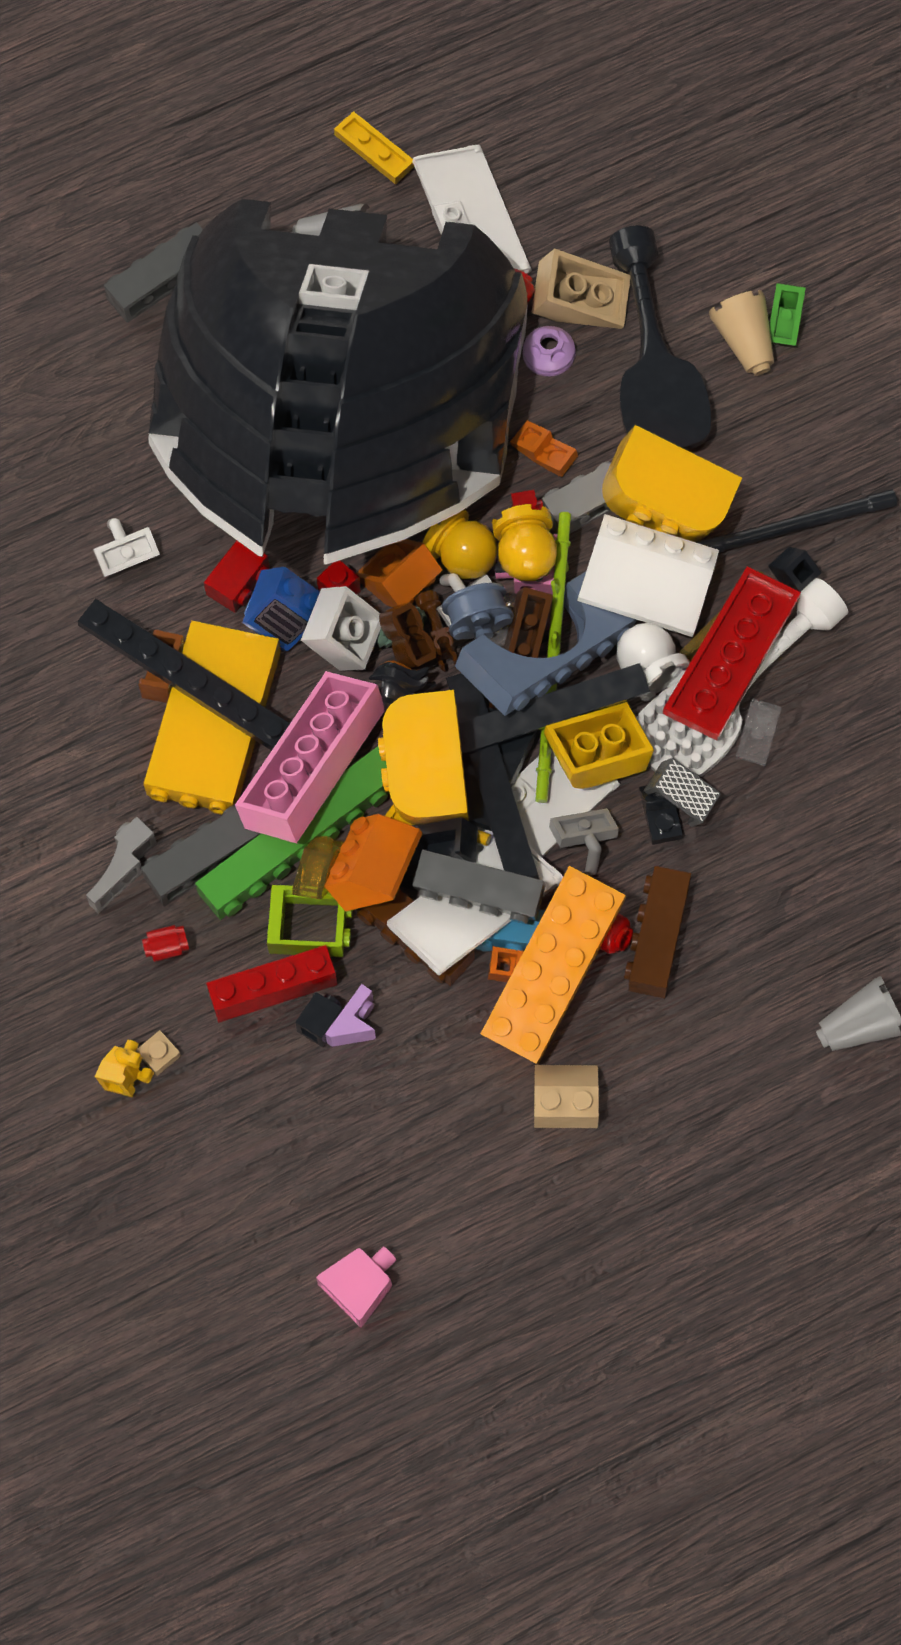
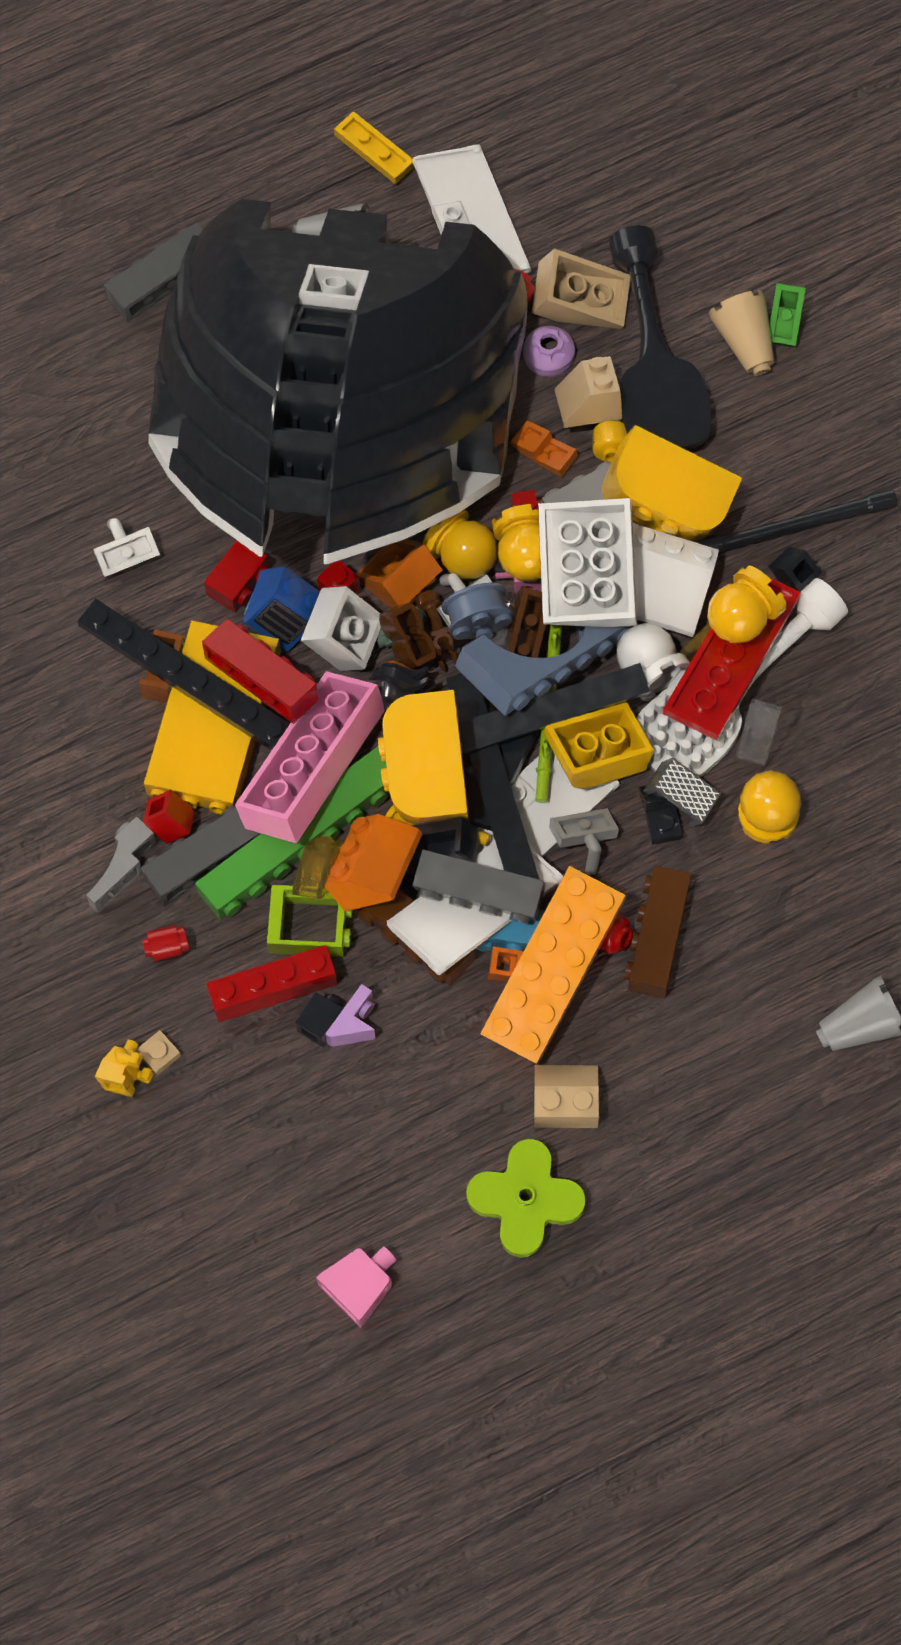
none -> red brick [143,789,194,844]
none -> red brick [202,619,318,724]
none -> lime plant [466,1139,585,1258]
none -> white slope [538,498,637,627]
none -> tan slope [555,356,622,428]
none -> yellow head [592,420,627,462]
none -> yellow tile [707,565,786,643]
none -> yellow tile [738,770,802,844]

